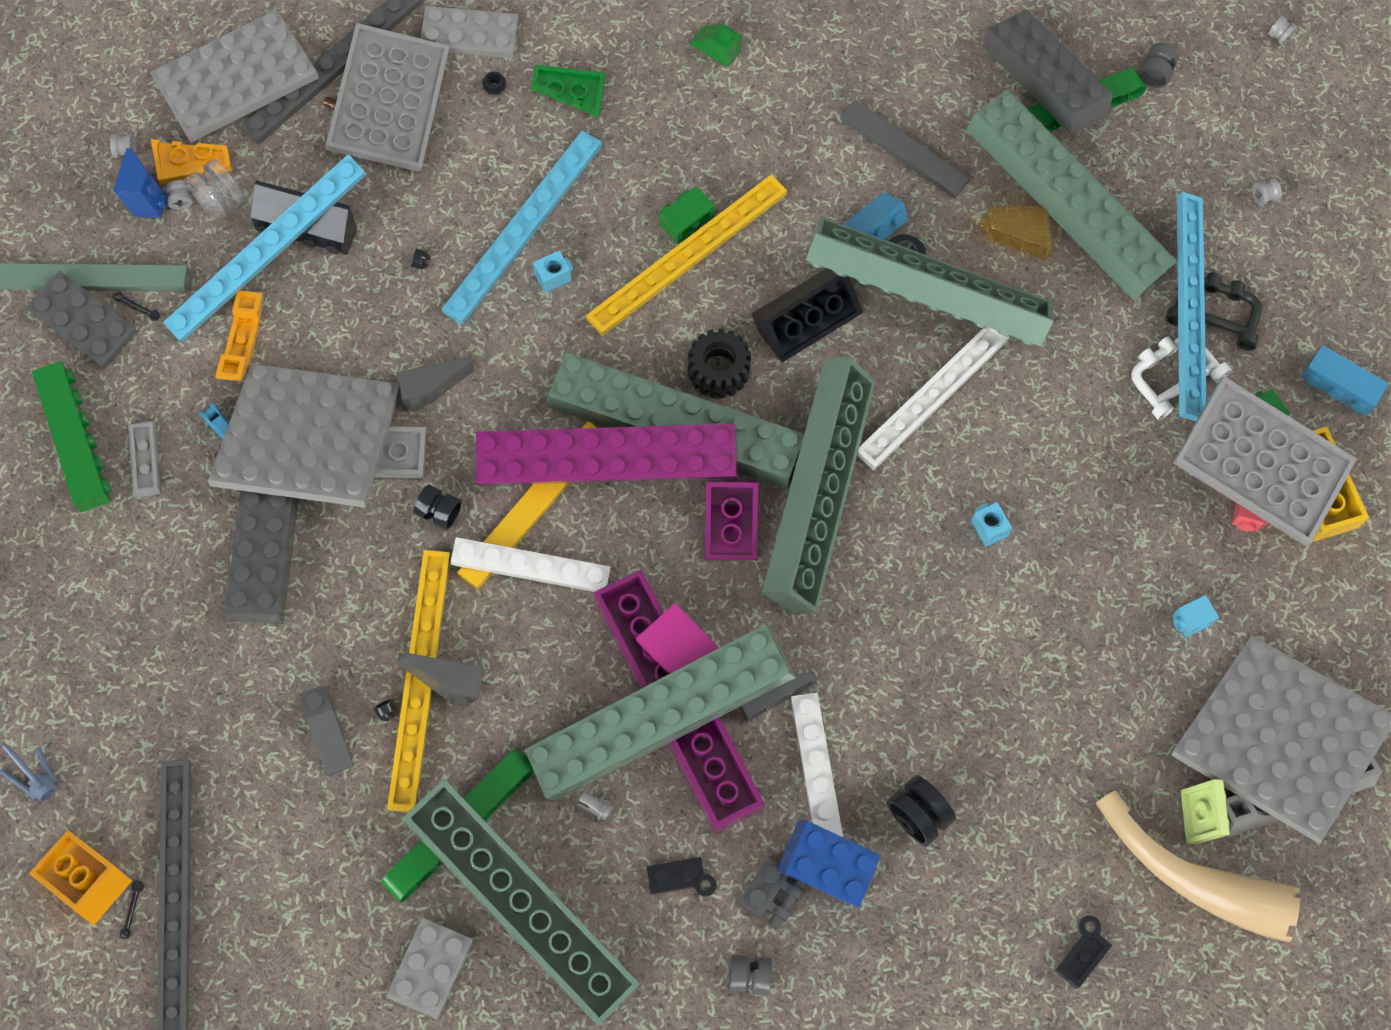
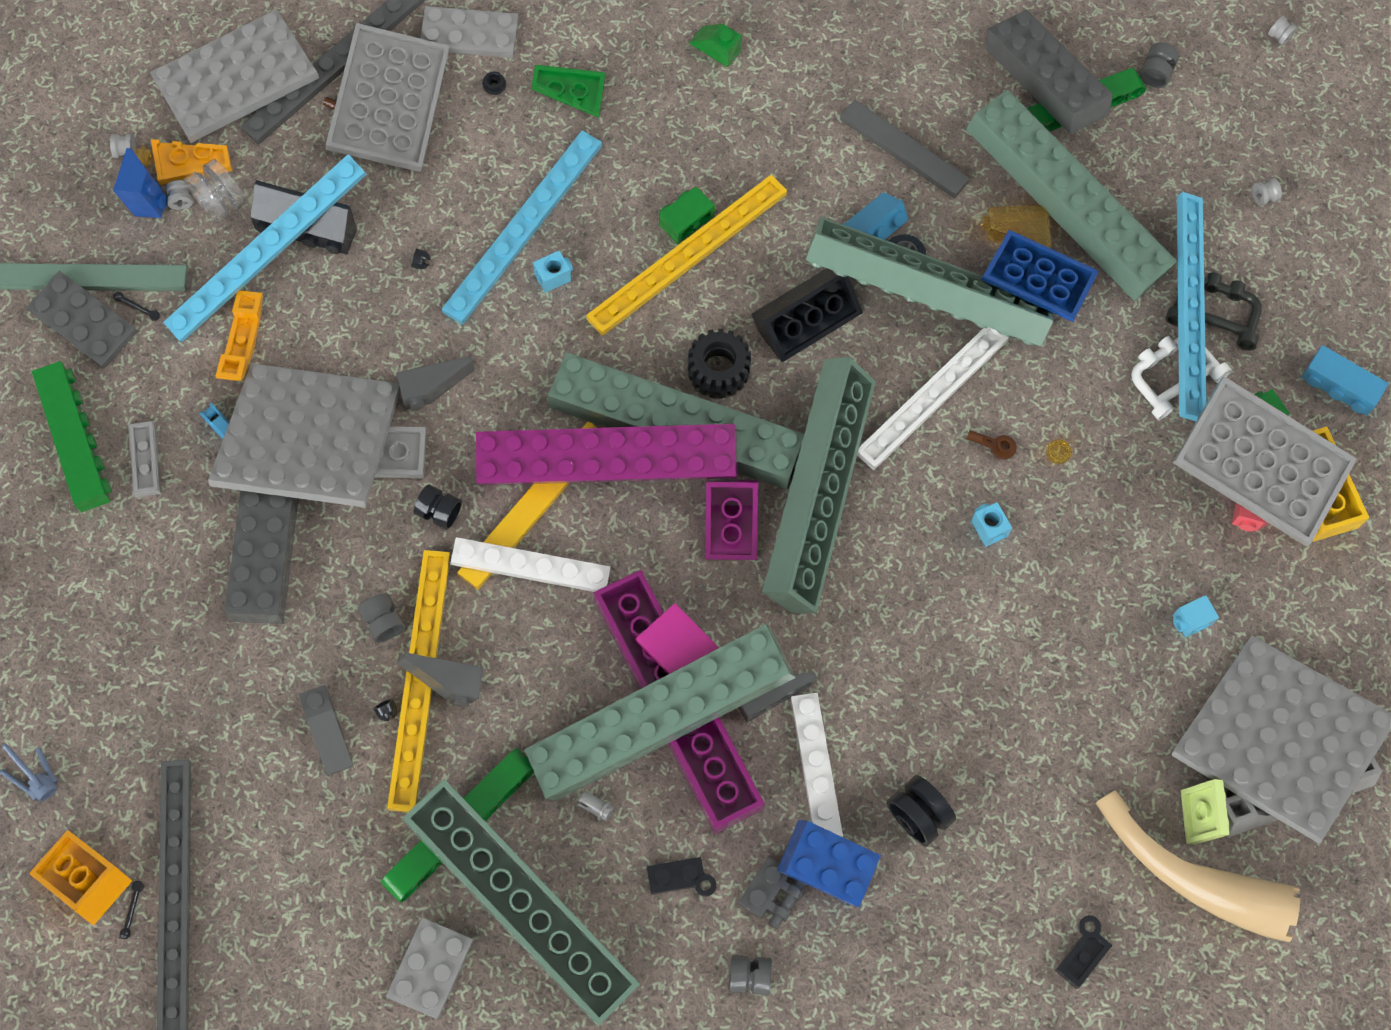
none -> clear yellow plate [134,145,152,168]
none -> dark grey wheel [358,593,406,643]
none -> reddish brown plate [966,430,1017,460]
none -> blue slope [982,230,1099,322]
none -> clear yellow plate [1046,439,1072,464]

